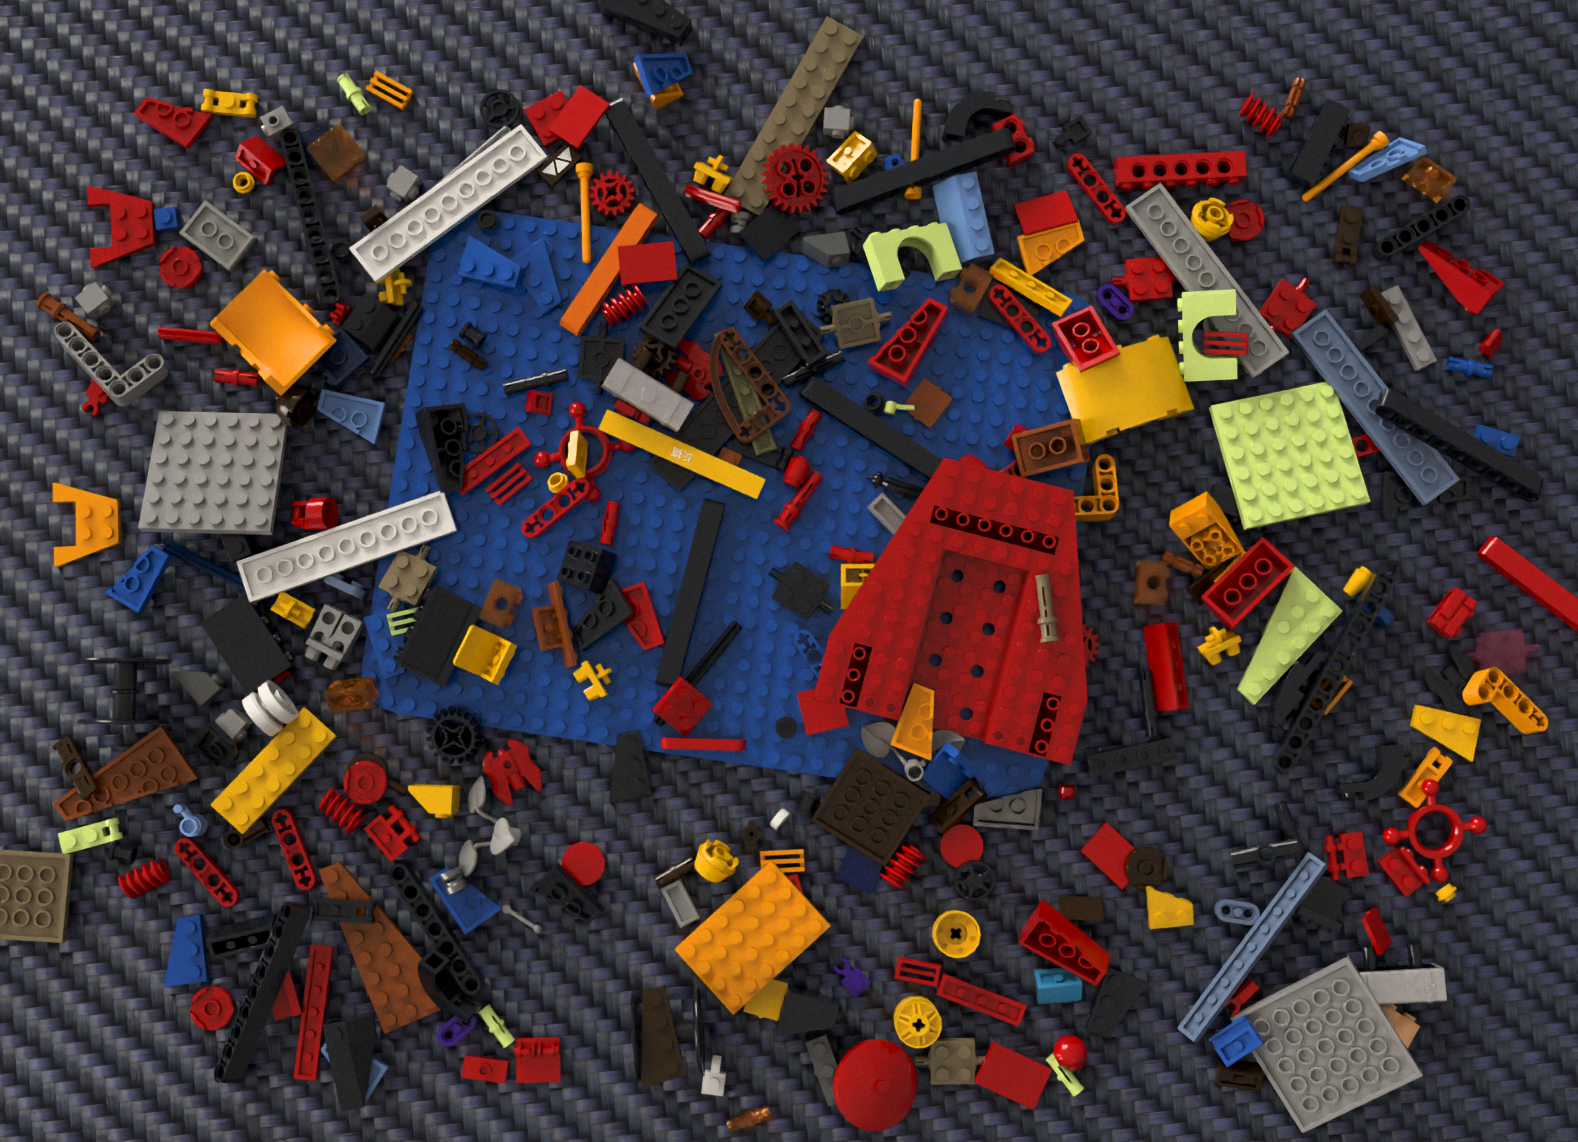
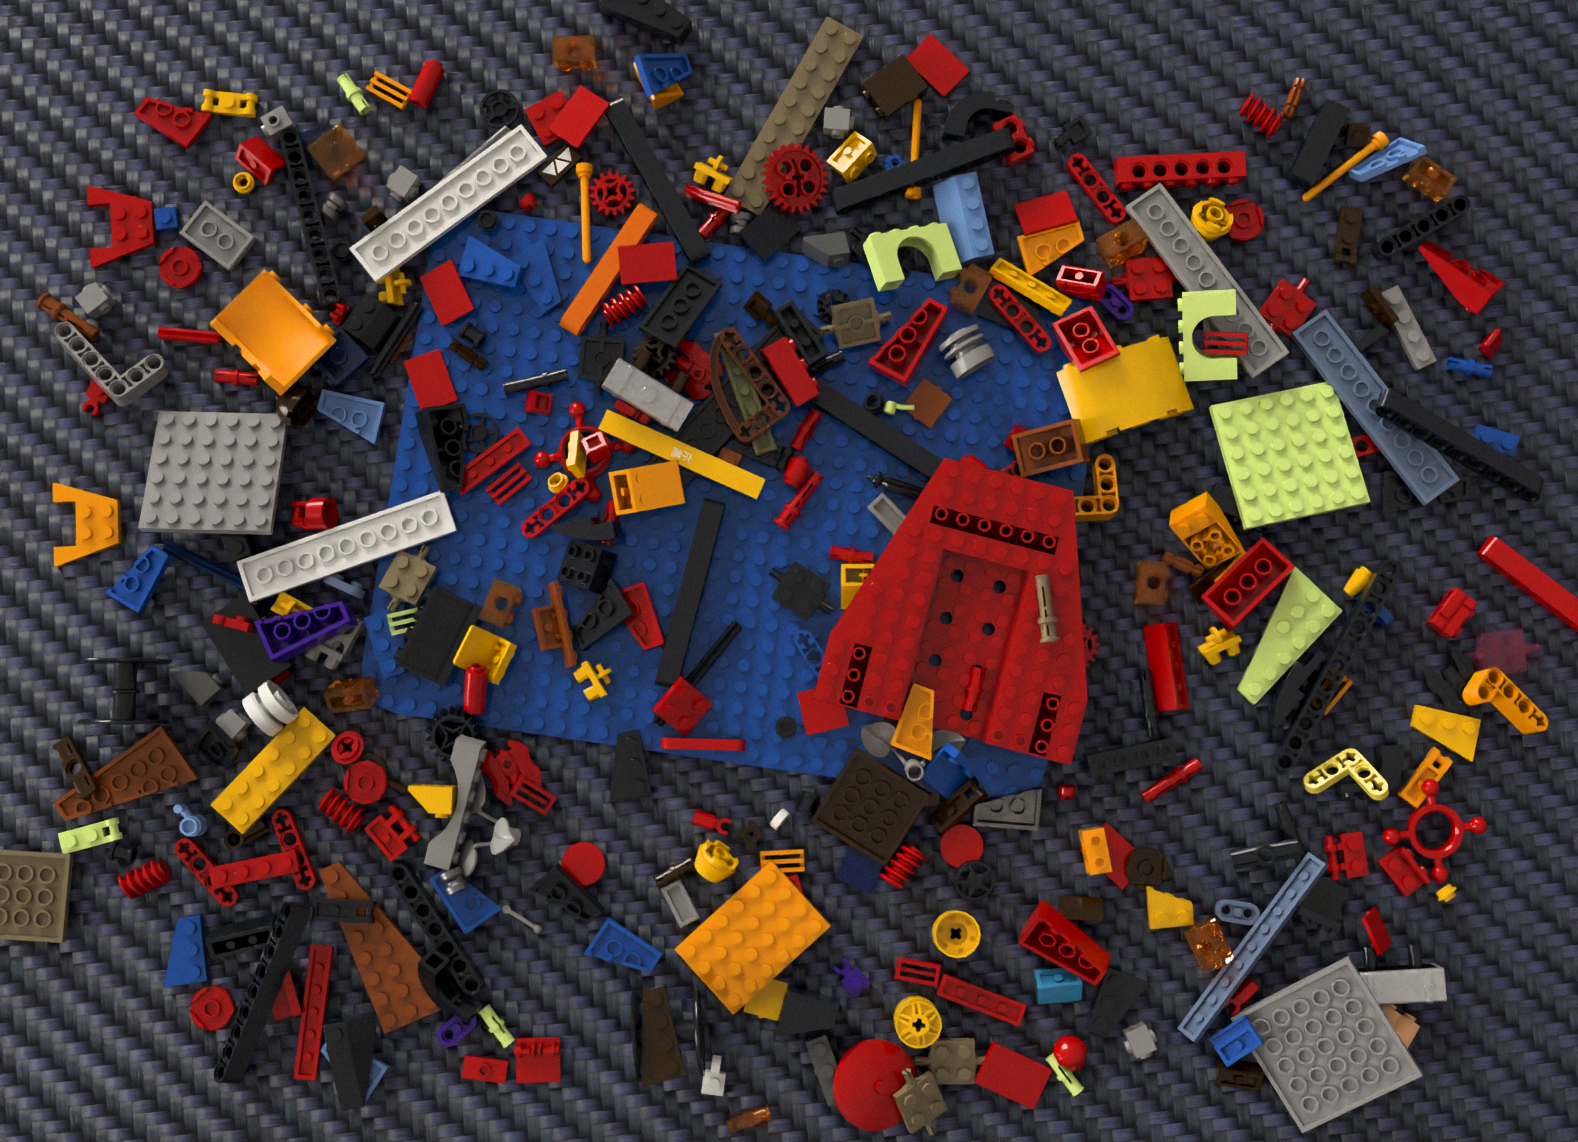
none -> red plate [209,849,301,889]
none -> red plate [212,614,255,633]
none -> dark purple wedge [254,601,359,664]
none -> flat silver wheel [319,192,348,222]
none -> red gear [331,731,365,765]
none -> red piece [403,349,458,410]
none -> red brick [408,59,445,109]
none -> red piece [419,260,476,327]
none -> light grey arch [424,734,488,871]
none -> red brick [463,663,488,714]
none -> red tile [508,775,557,816]
none -> red hinge [518,192,537,211]
none -> black slope [551,517,624,541]
none -> clear orange brick [552,35,597,71]
none -> red slope [581,431,611,463]
none -> blue wing [583,917,663,973]
none -> light orange slope [608,460,686,516]
none -> red bar [692,810,731,835]
none -> red wedge [760,337,820,407]
none -> dark brown panel [861,54,928,122]
none -> dark tan plate [893,1068,948,1135]
none -> red piece [907,34,970,98]
none -> light grey wheel [938,324,996,380]
none -> red pin [962,666,986,712]
none -> red brick [1056,265,1107,302]
none -> light orange brick [1078,826,1112,875]
none -> clear orange brick [1096,218,1147,269]
none -> light grey brick [1122,1021,1157,1059]
none -> red pin [1140,757,1203,804]
none -> clear orange brick [1183,918,1234,972]
none -> light yellow beam [1304,748,1389,800]

